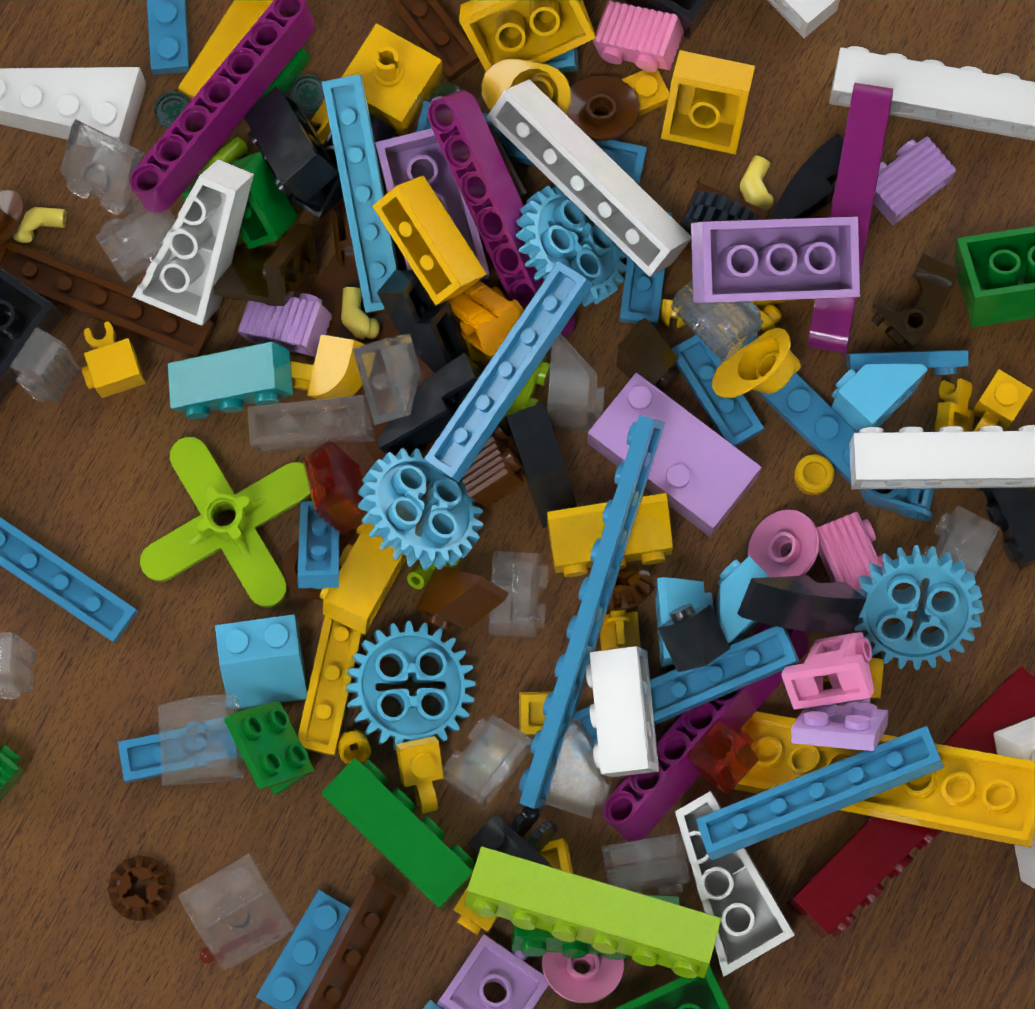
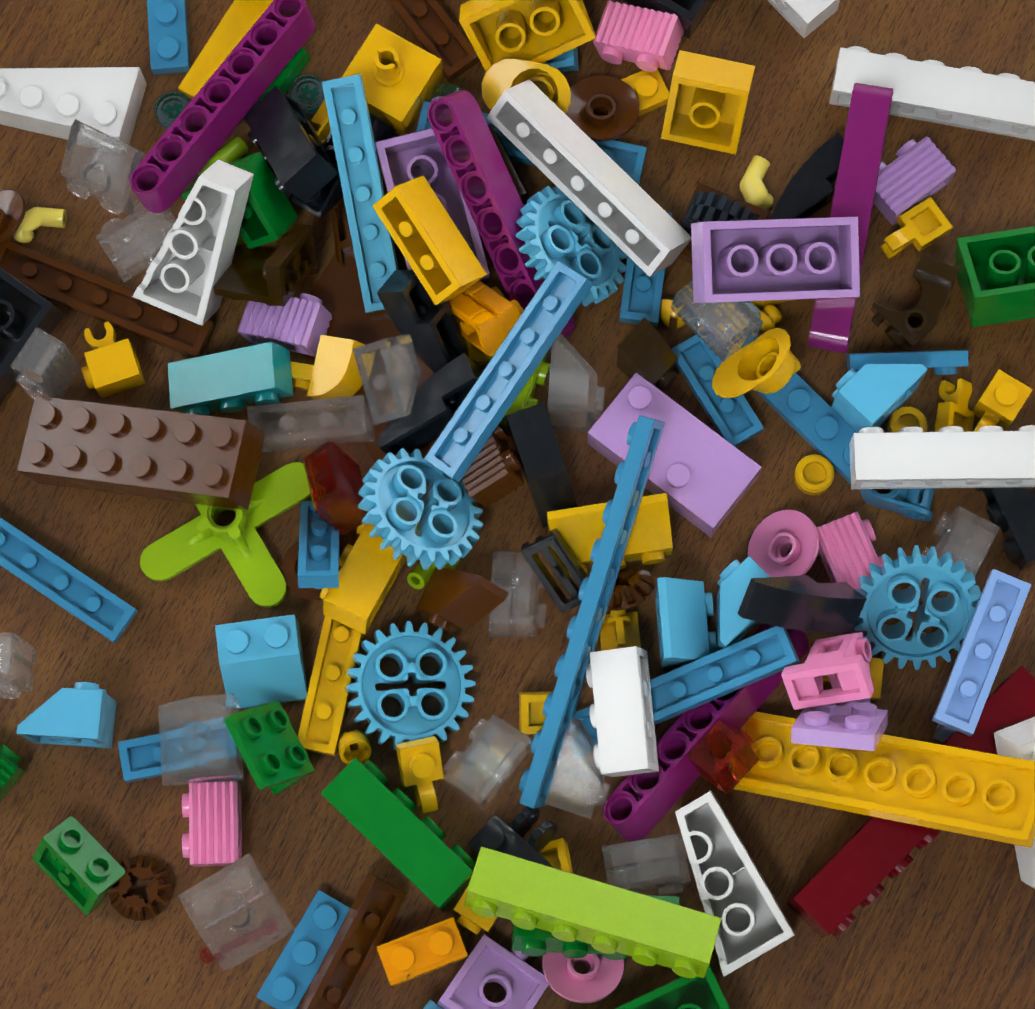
light yellow arm [341,287,380,340] -> none
black brick [658,604,730,672] -> none
dark azure plate [696,726,944,860] -> none
none -> reddish brown brick [17,396,265,511]
none -> medium azure slope [17,682,117,749]
none -> green bracket [32,816,125,916]
none -> bright pink brick [182,781,243,867]
none -> light orange brick [377,917,469,987]
none -> black tile [520,529,588,613]
none -> yellow plate [880,197,953,259]
none -> yellow tile [887,407,927,433]
none -> light blue fence [932,569,1032,742]

